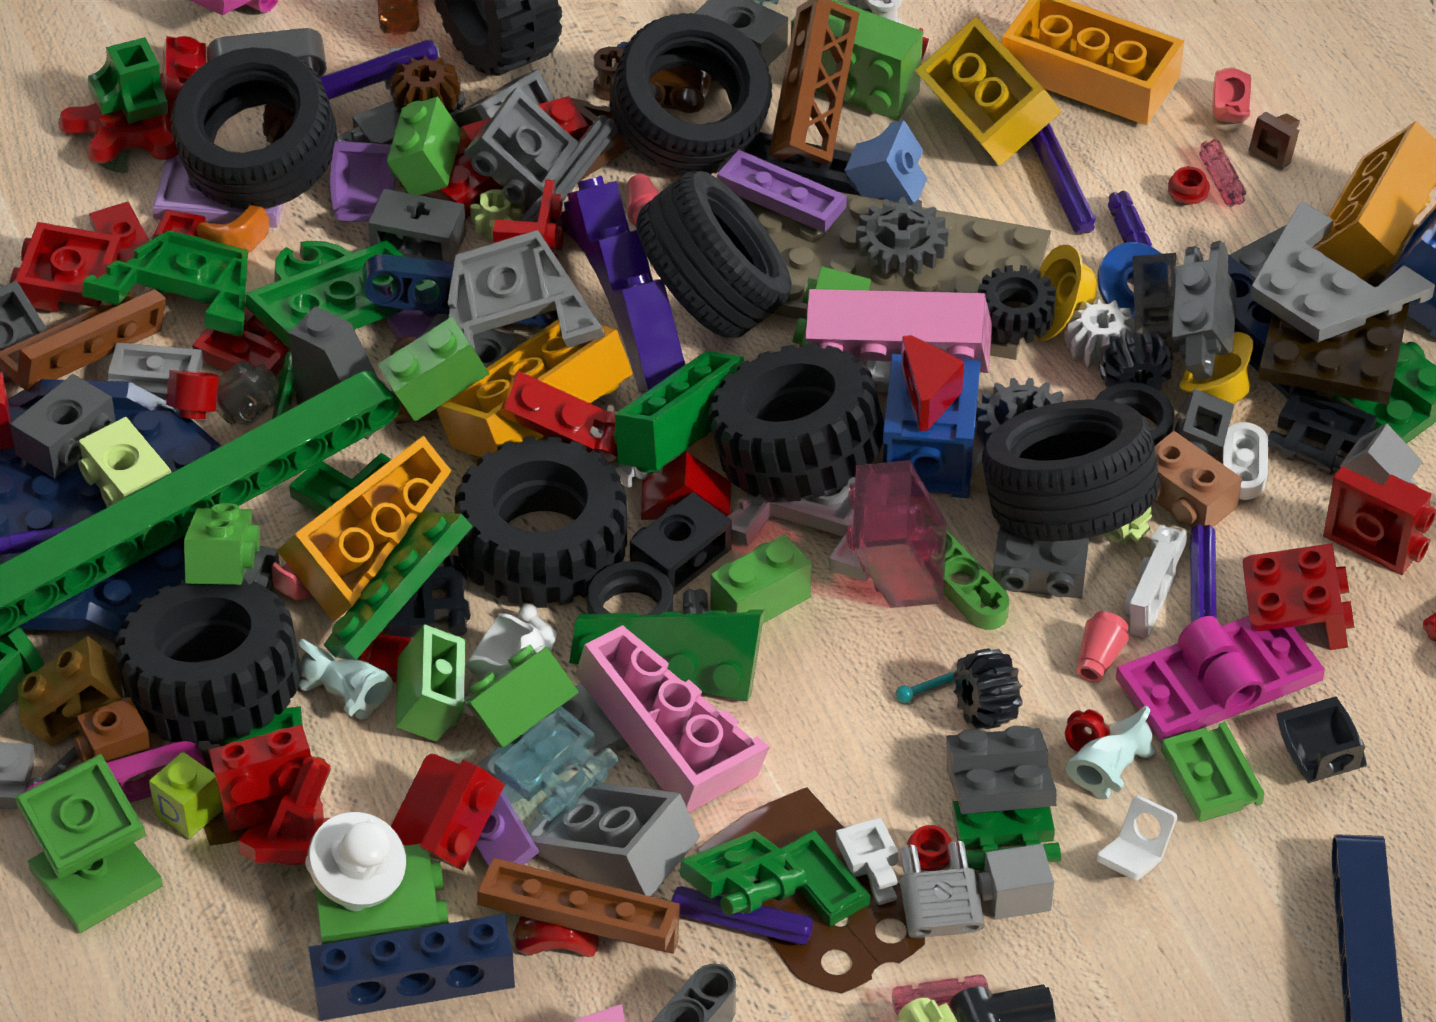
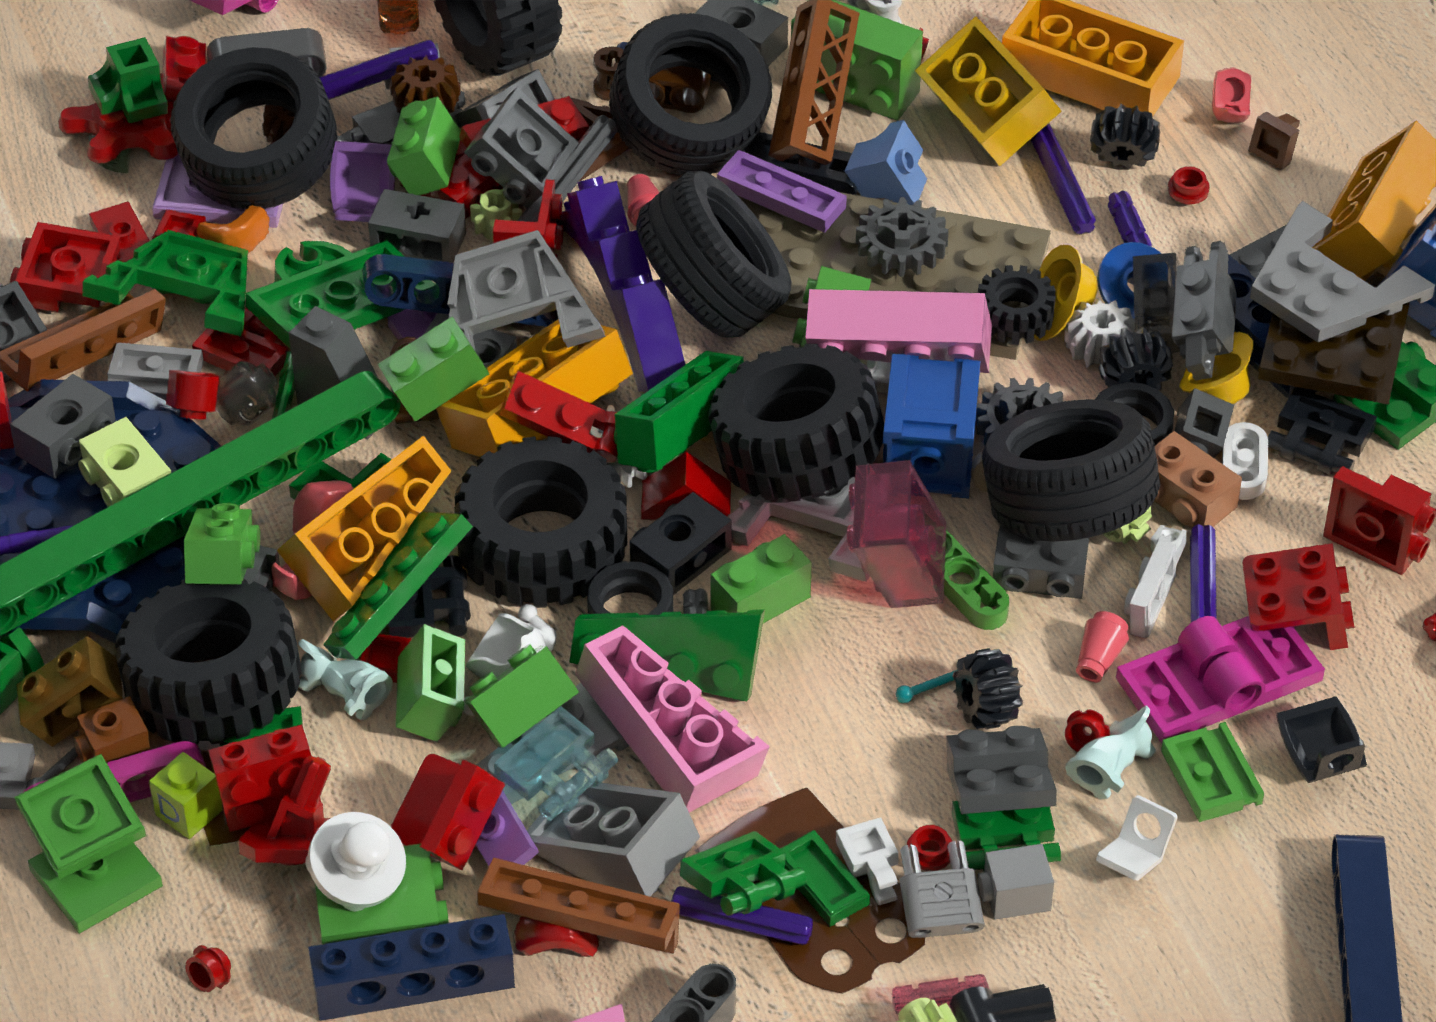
red slope [901,335,965,431] -> none
clear pink axle [1199,139,1247,207] -> none
light grey brick [1340,424,1423,485] -> none
none -> red plate [185,945,231,992]
none -> coral hair [292,480,354,534]
none -> black gear [1090,104,1161,169]

